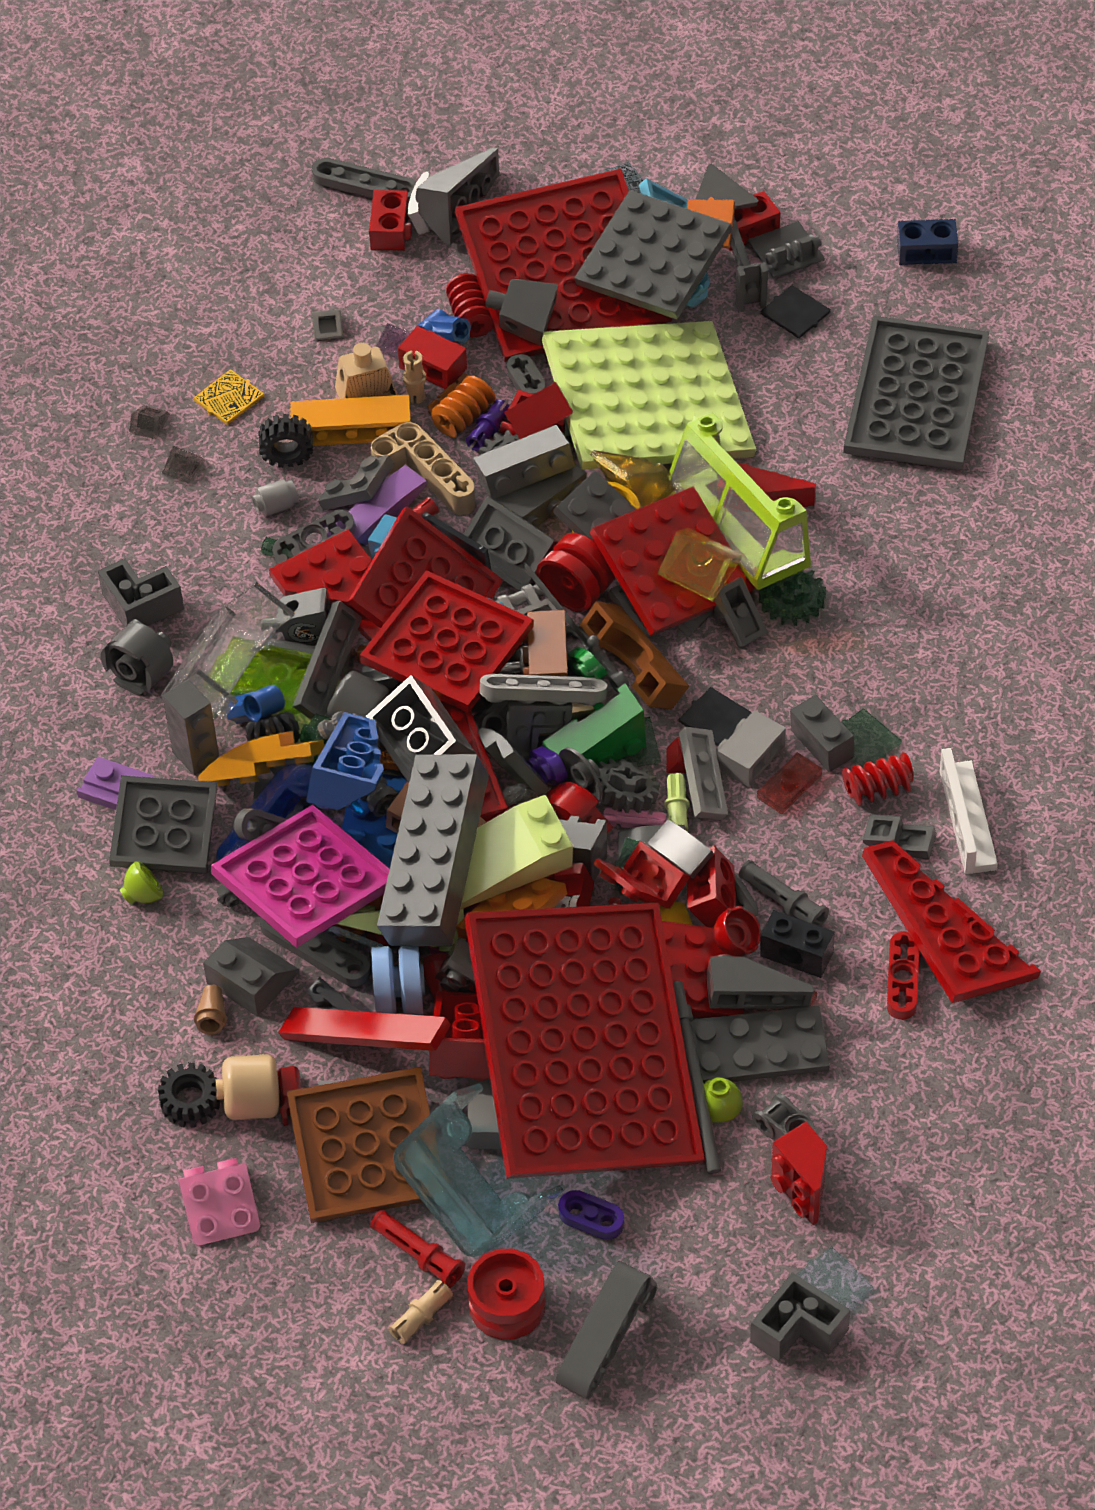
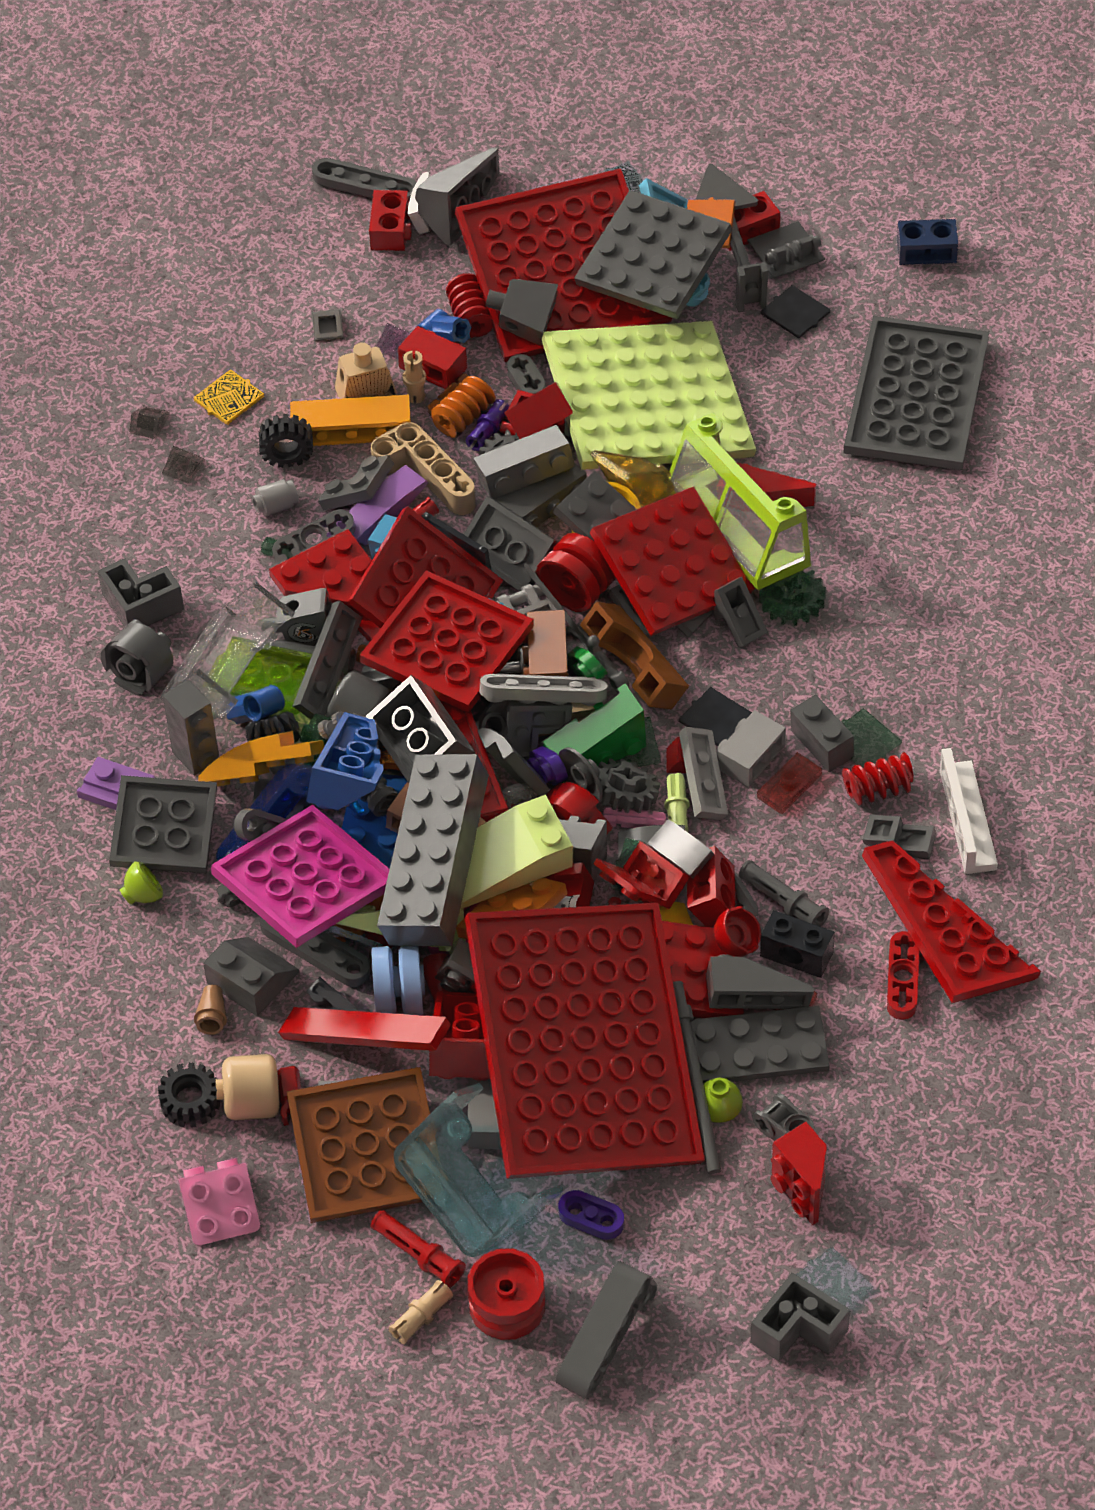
clear yellow slope [658,528,742,602] -> none

